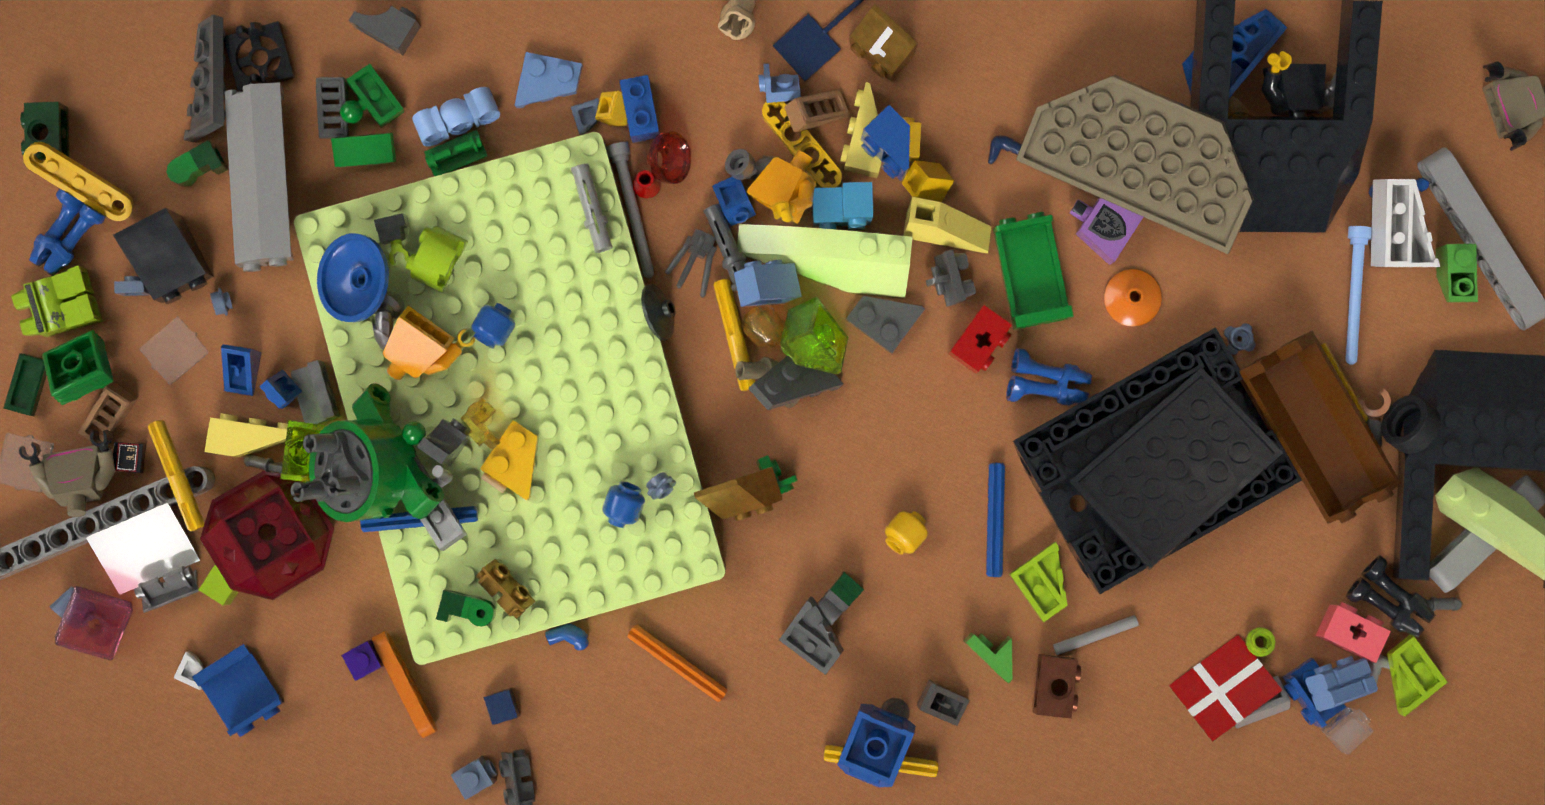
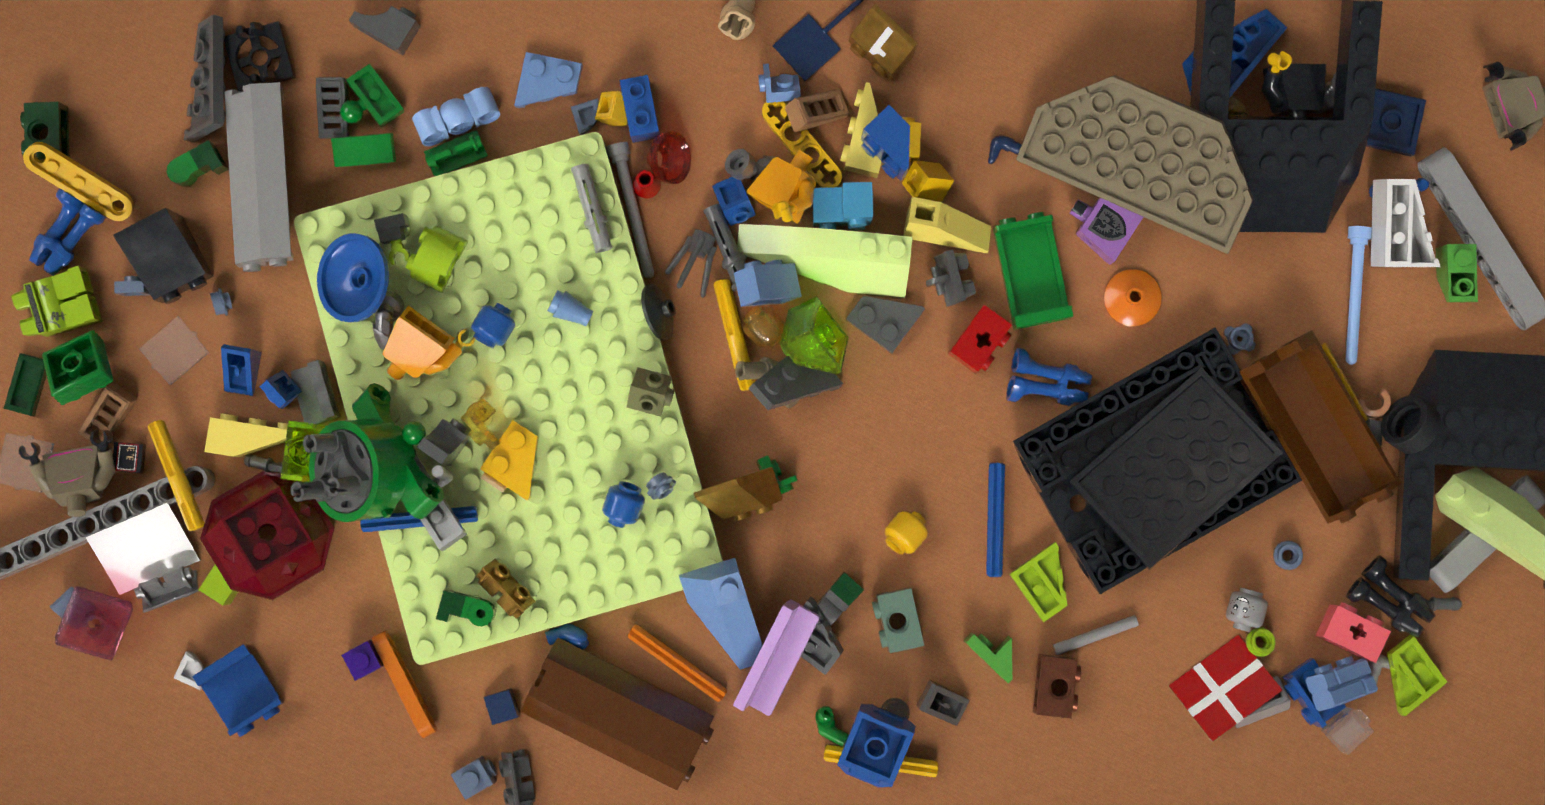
none -> reddish brown panel [520,638,714,790]
none -> medium blue cone [547,290,593,327]
none -> olive brick [627,367,674,417]
none -> medium blue wedge [679,558,763,670]
none -> lavender panel [733,599,820,716]
none -> green arm [815,706,849,747]
none -> sand green brick [872,587,924,653]
none -> light grey head [1226,587,1268,632]
none -> sand blue plate [1273,541,1303,570]
none -> dark blue tile [1332,88,1426,157]

